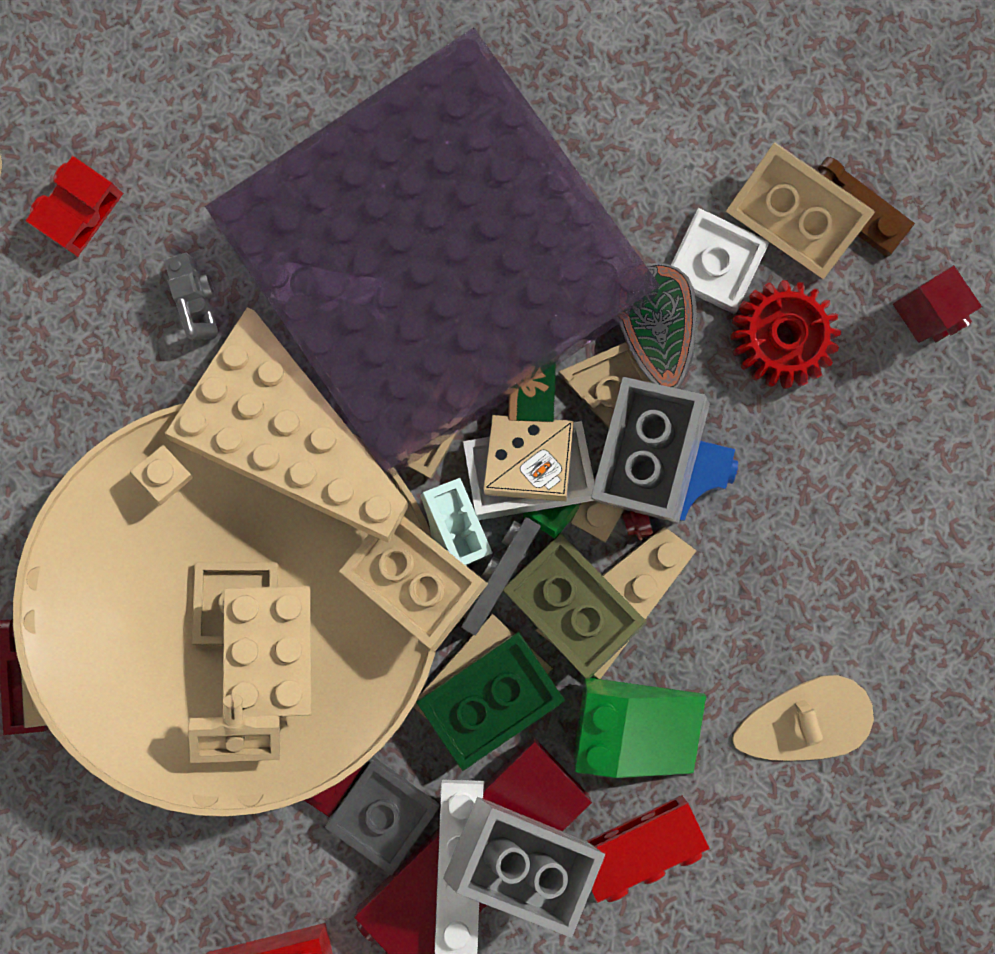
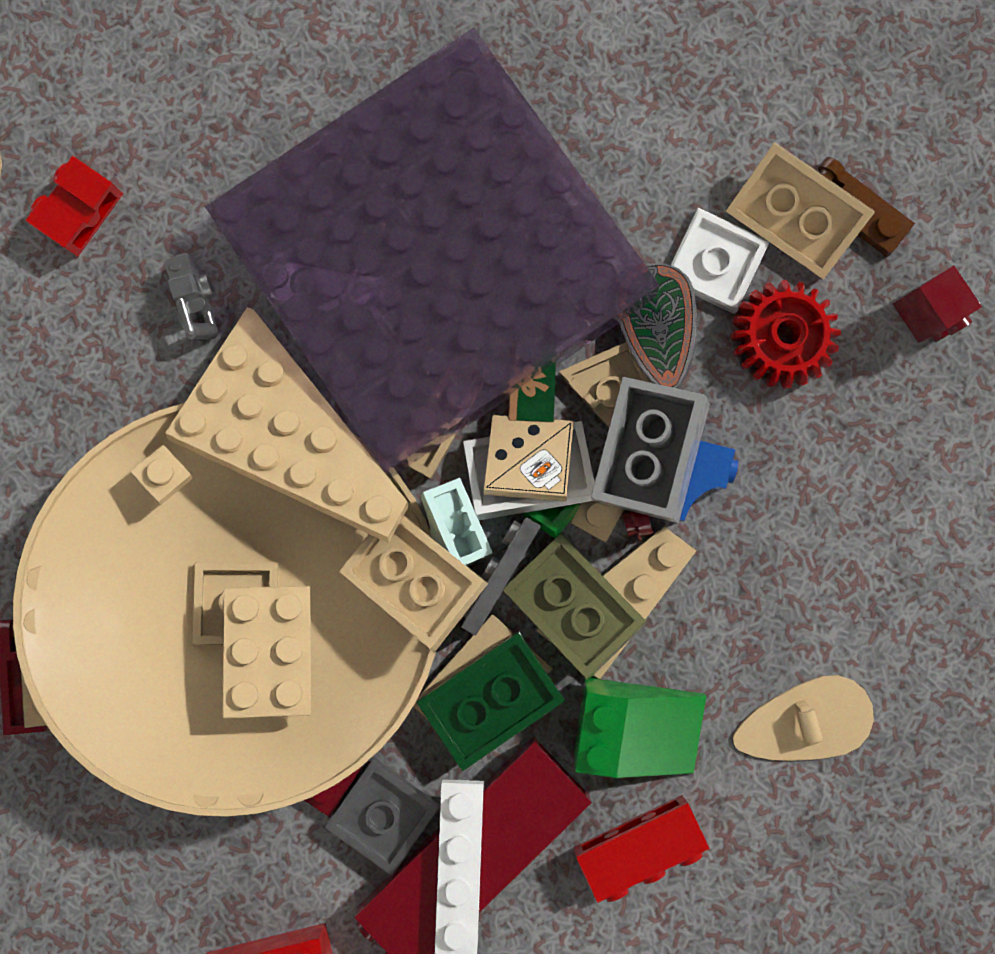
tan plate [188,694,280,763] -> none
light grey brick [443,796,605,938] -> none

